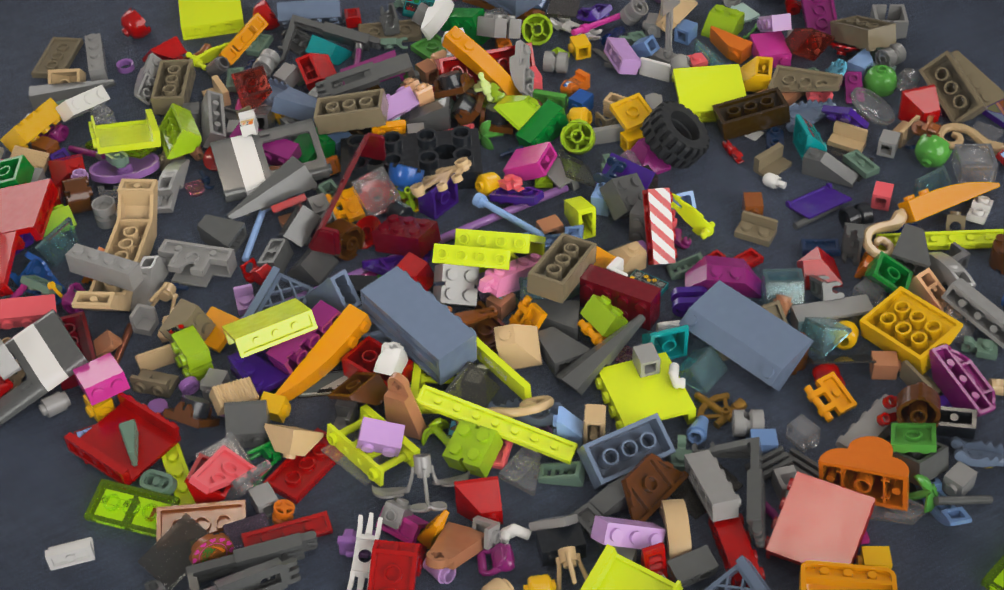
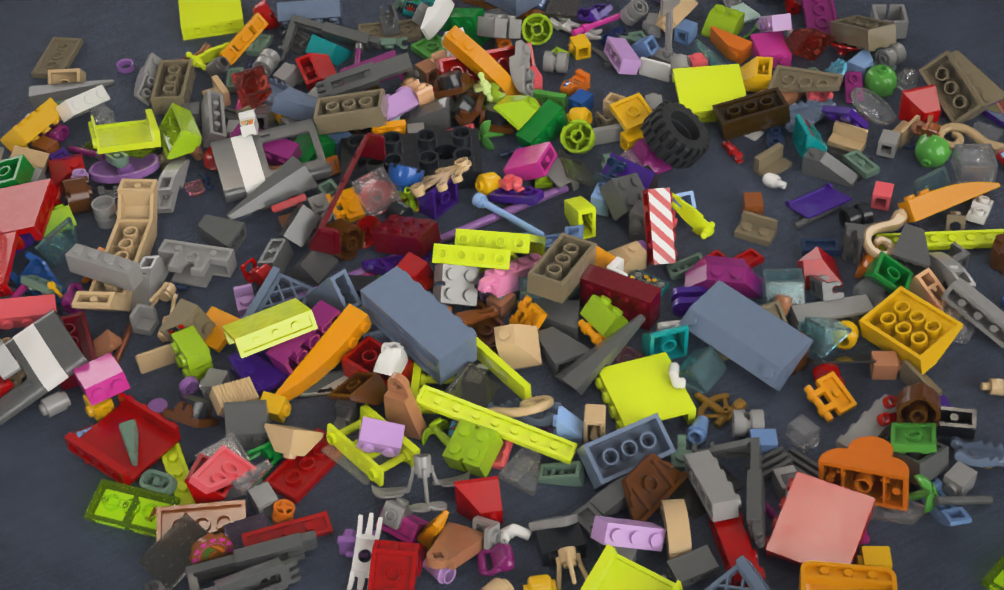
white panel [45,537,95,571] -> none
light grey brick [84,33,108,81] -> none
red cylinder [121,8,152,39] -> none
dark tan bracket [129,369,180,398] -> none
red slope [142,36,187,62] -> none
light blue piece [242,207,271,262] -> none
red slope [344,7,362,28] -> none
nougat panel [536,214,564,234] -> none
light grey brick [632,342,661,378] -> none
red slope [641,542,668,579] -> none
magenta arm [674,228,692,249] -> none
magenta wedge [929,344,996,417] -> none
sand green plate [961,336,998,361] -> none

